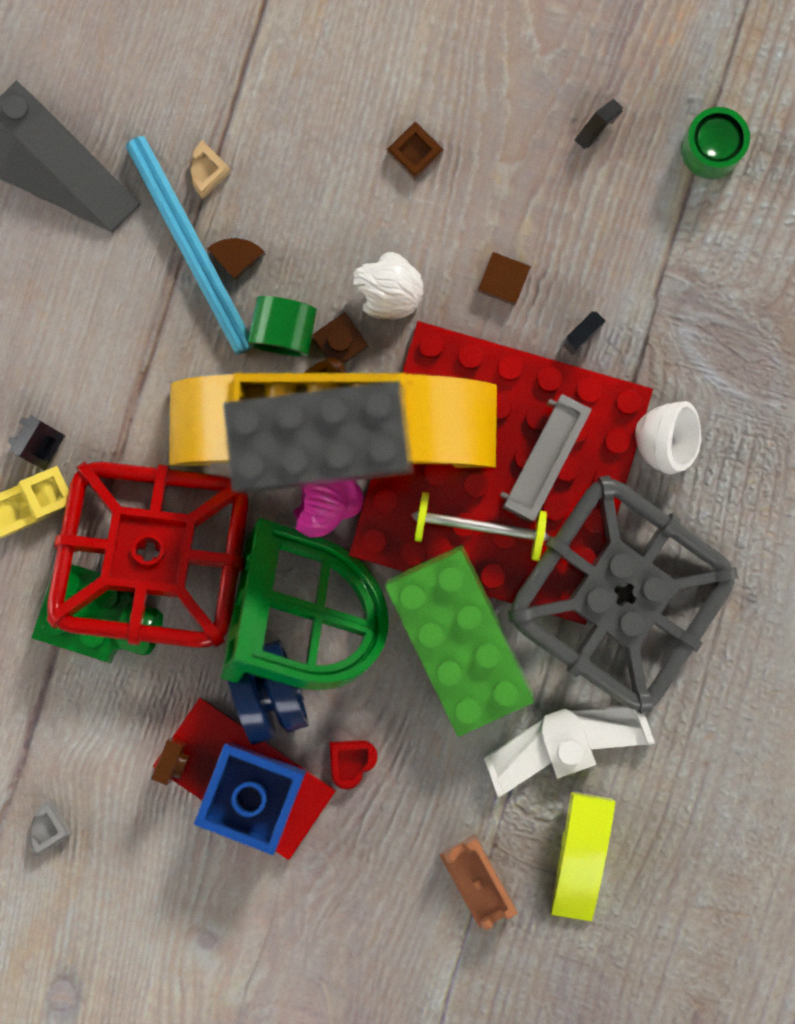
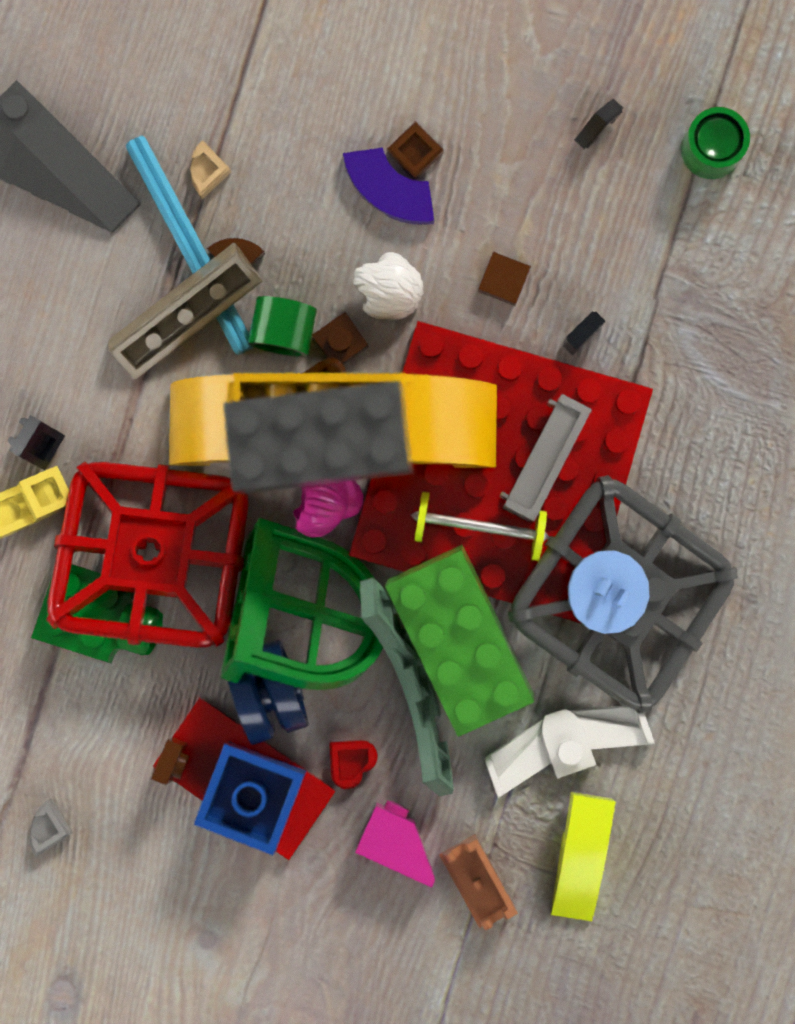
white hat [635,401,701,475] -> none
none -> dark tan slope [108,243,263,380]
none -> dark purple tile [343,147,435,225]
none -> dark pink slope [355,800,435,888]
none -> sand green tile [360,578,454,796]
none -> light blue piece [567,550,649,634]

